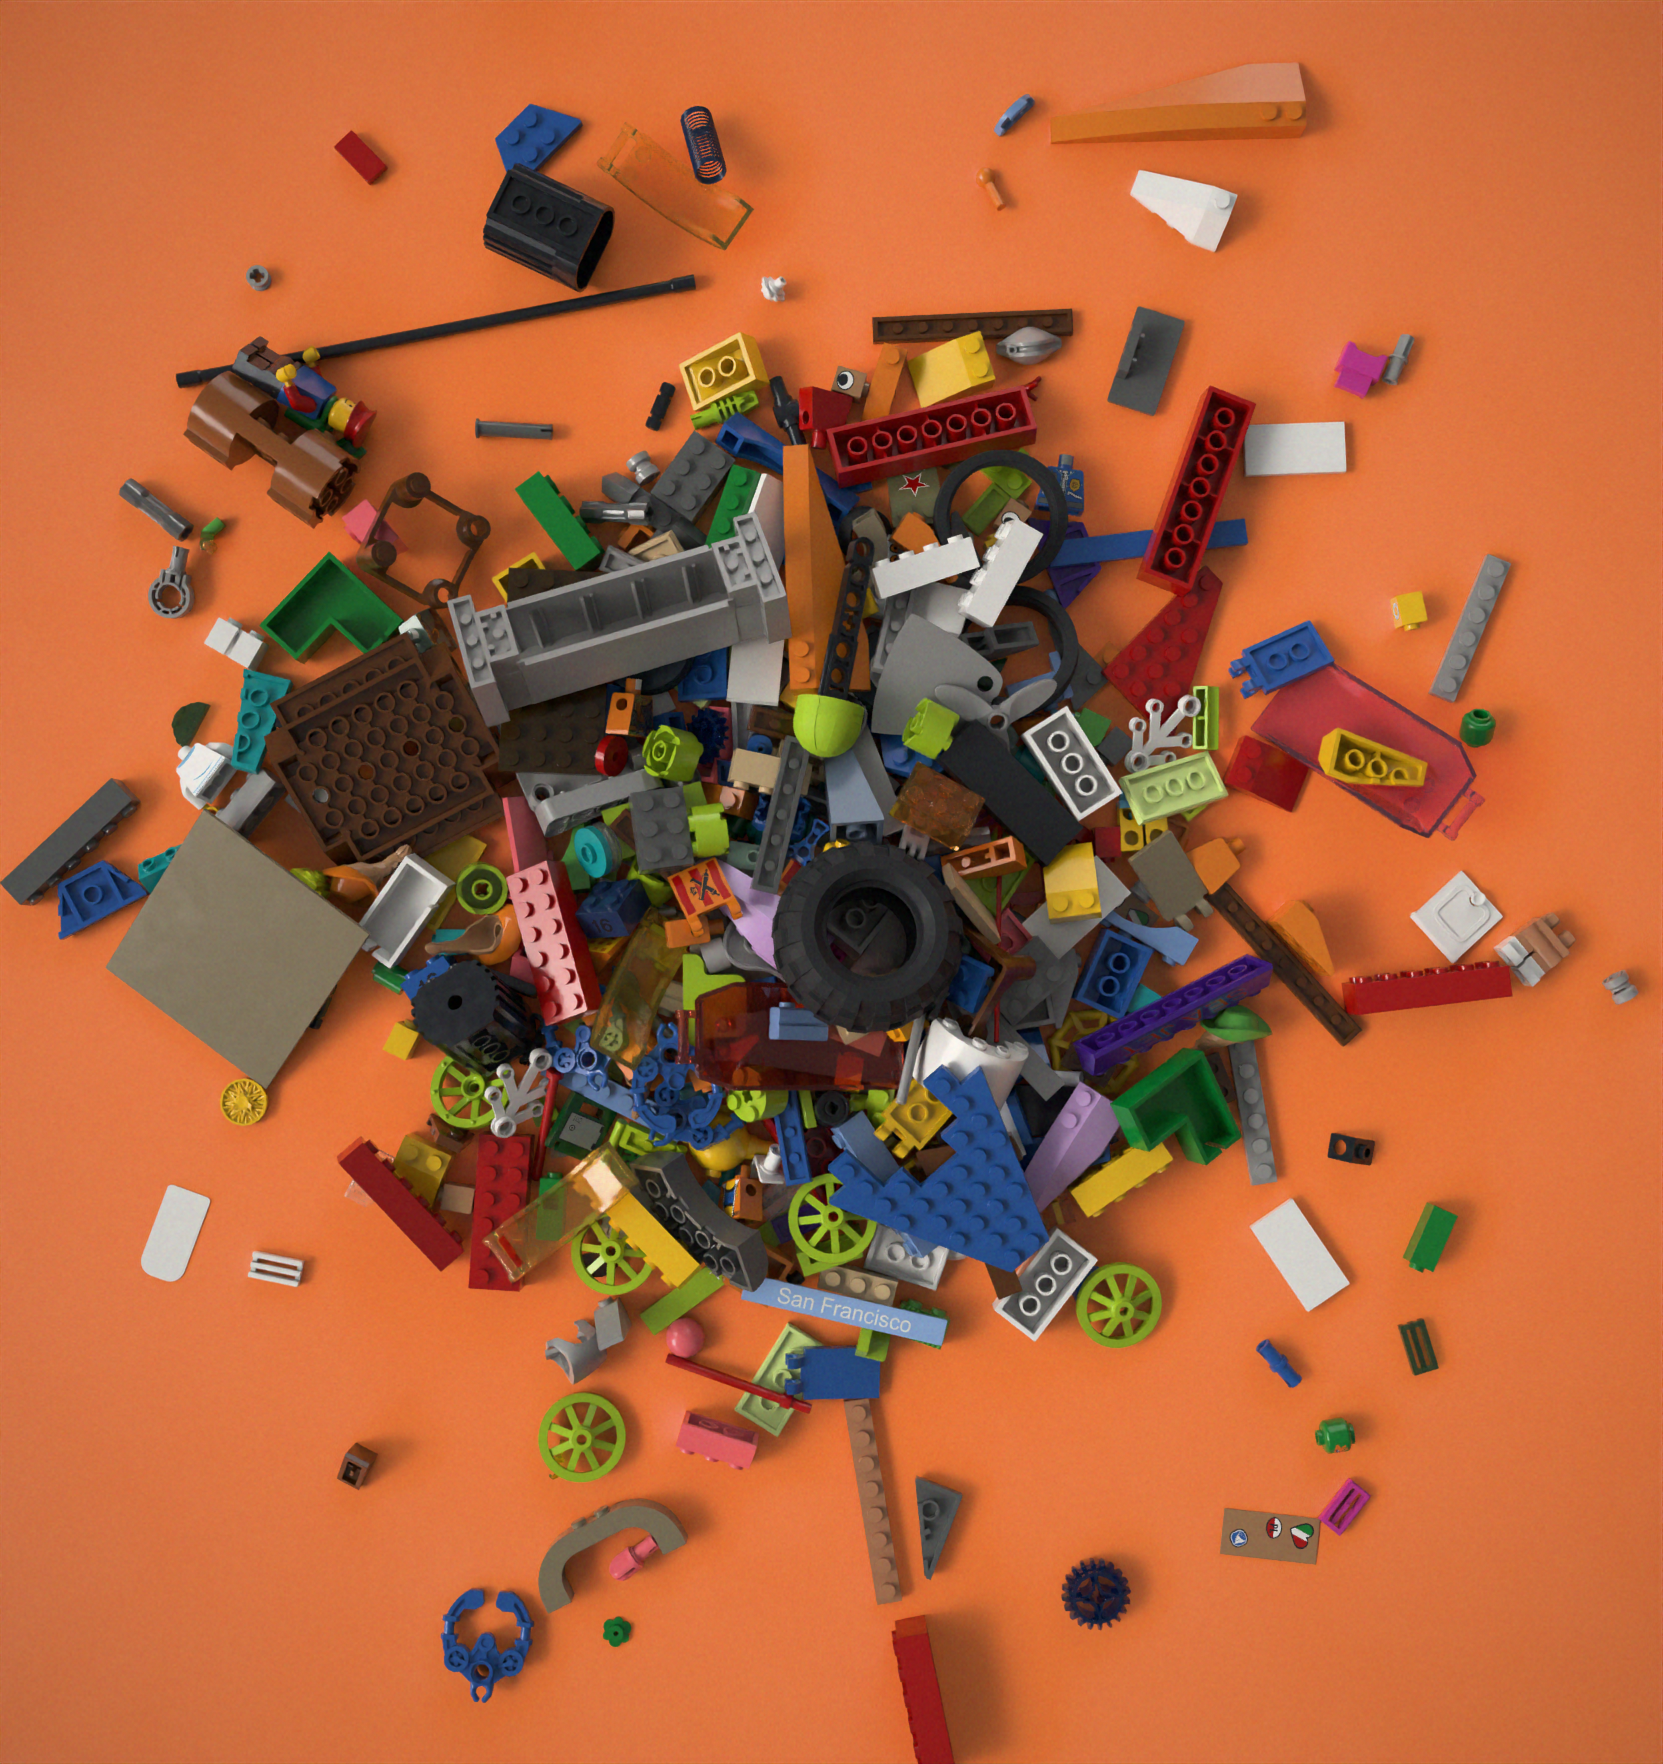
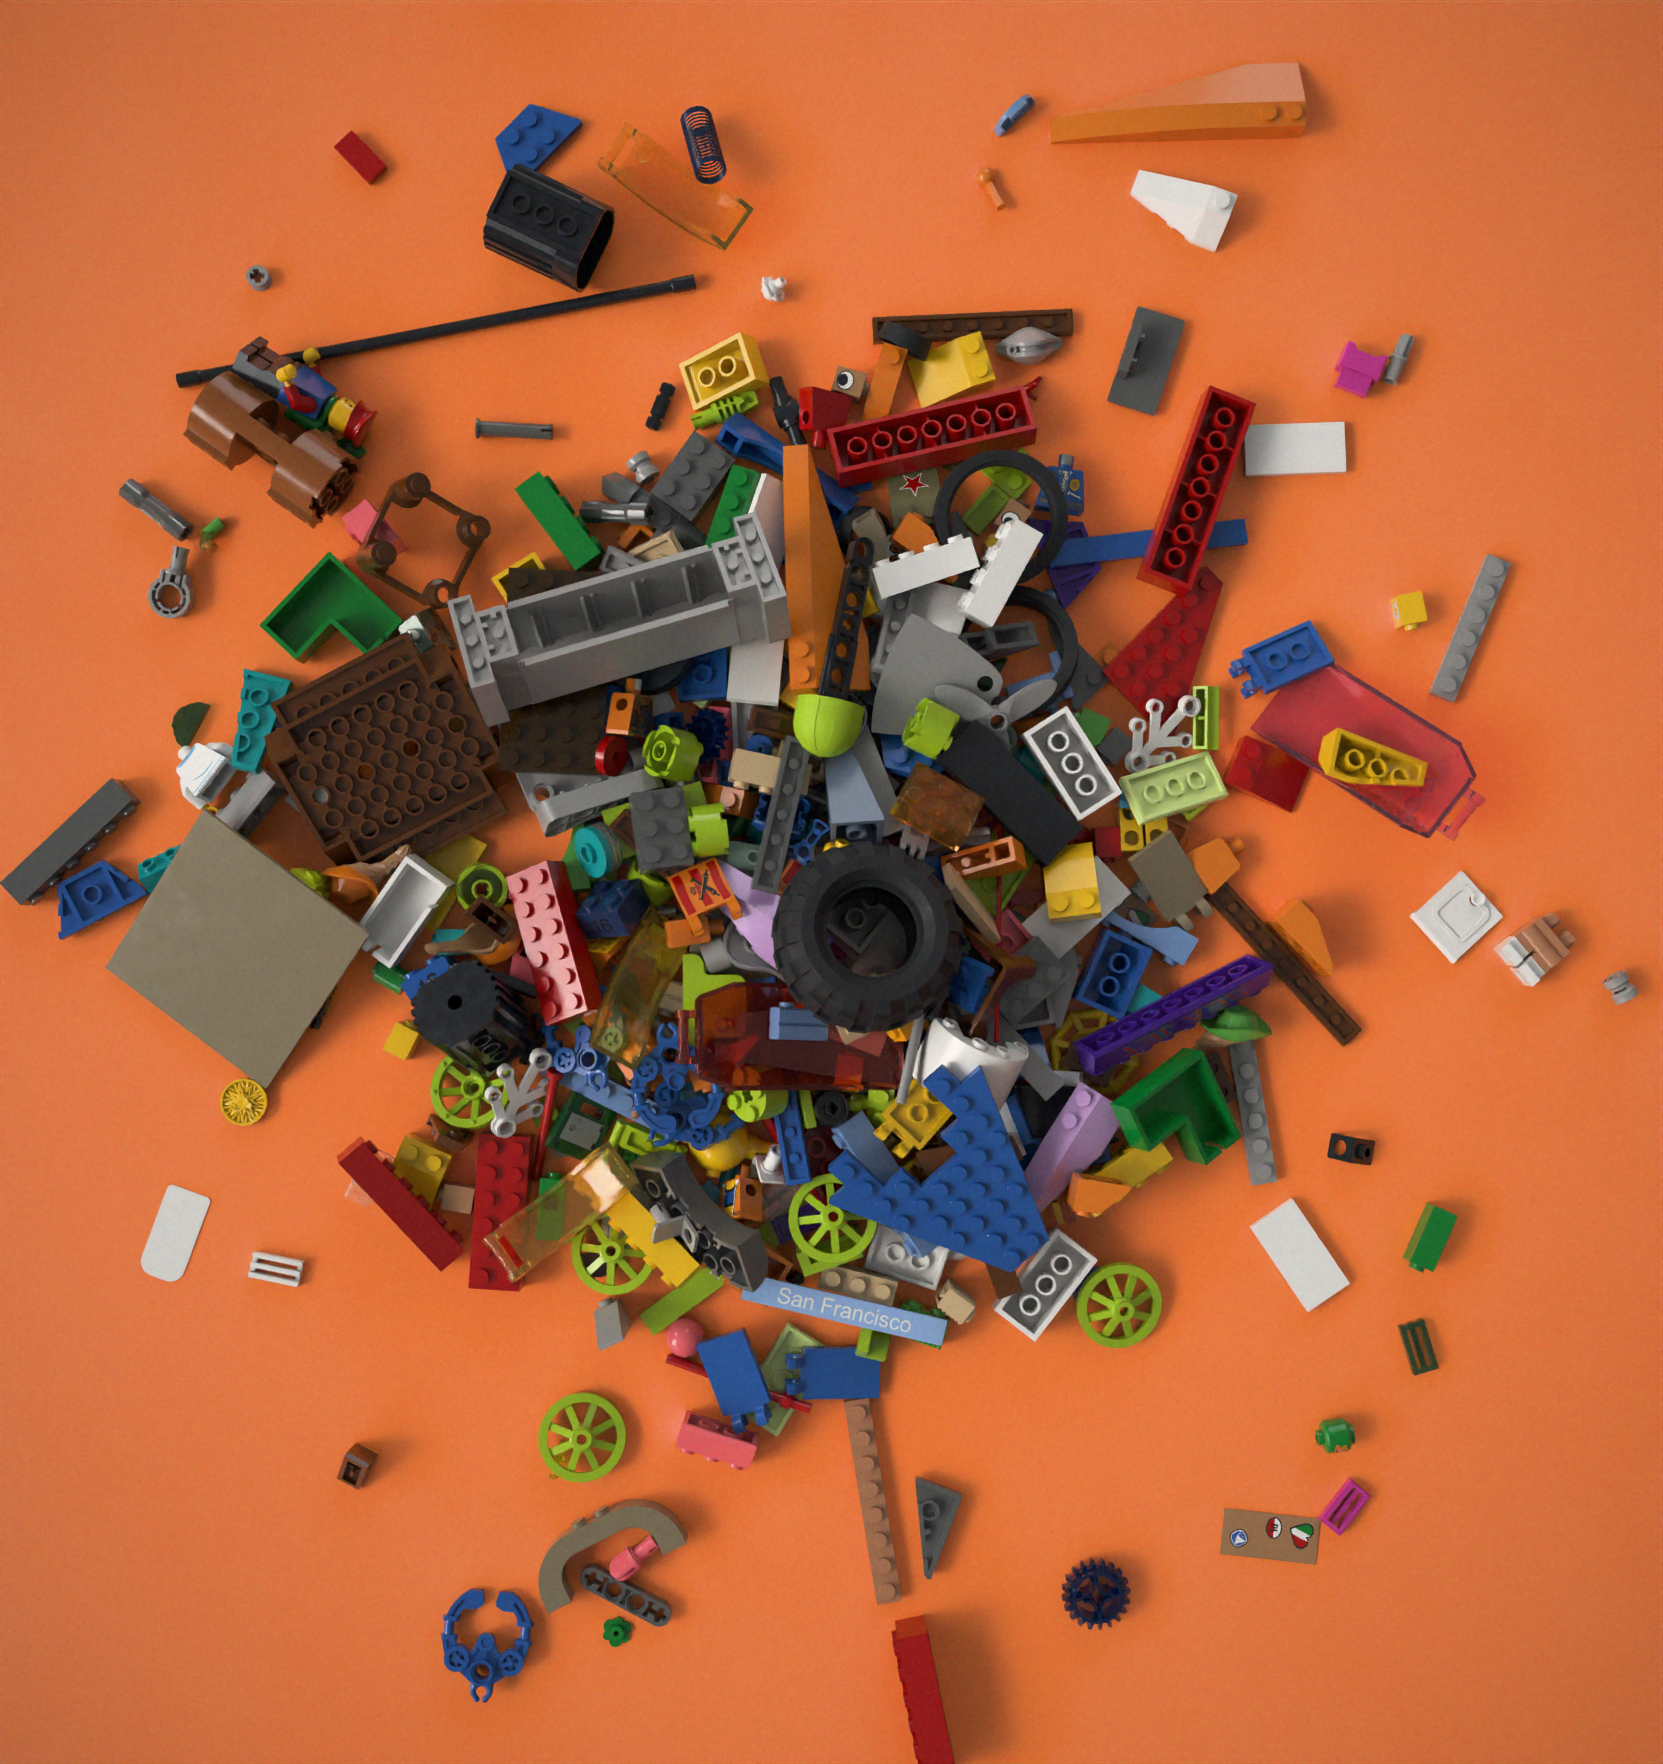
white piece [204,617,270,671] -> none
coral slope [502,795,556,873] -> none
light grey piece [544,1319,607,1385] -> none
blue pin [1256,1339,1302,1388] -> none
red brick [1341,961,1513,1015] -> none
green head [1459,709,1496,748] -> none
none -> reddish brown slope [463,894,519,945]
none -> dark grey beam [580,1564,672,1627]
none -> light grey bracket [650,1203,699,1253]
none -> blue tile [696,1327,772,1434]
none -> black tyre [876,320,932,361]
none -> tan brick [935,1278,976,1325]
none -> orange slope [1067,1172,1131,1217]

